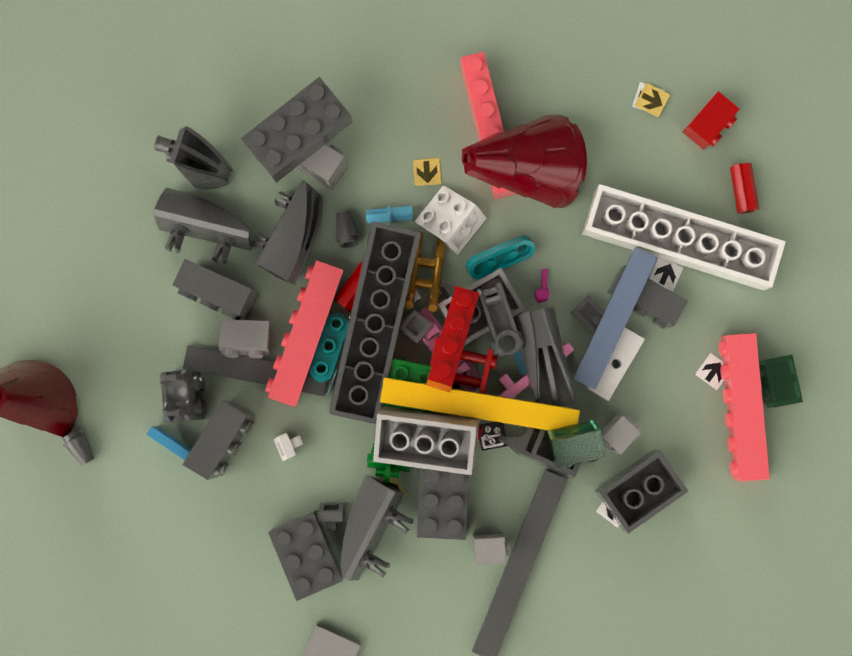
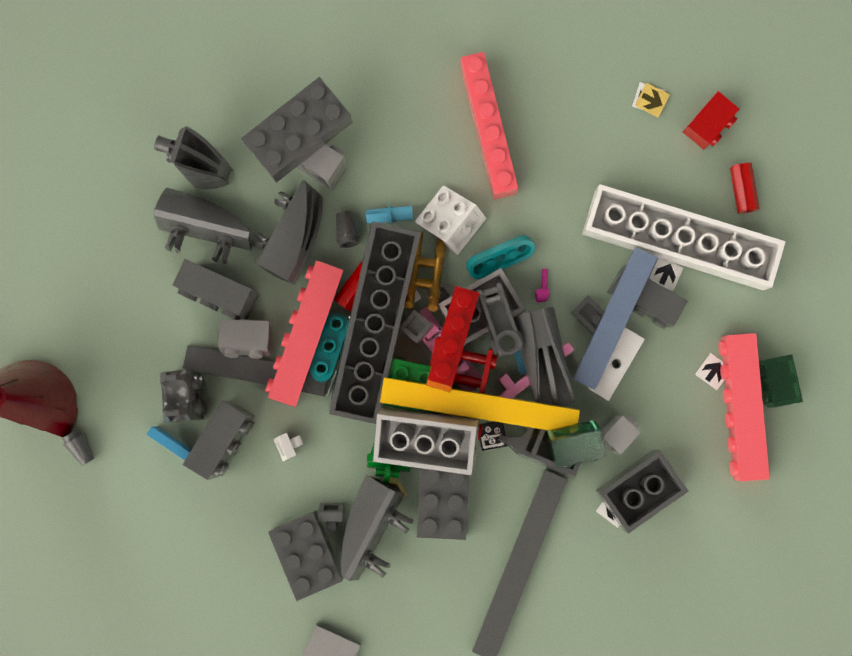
clear yellow sticker [413,158,441,186] -> none
dark red cone [461,115,587,208] -> none
light grey brick [472,532,510,565] -> none

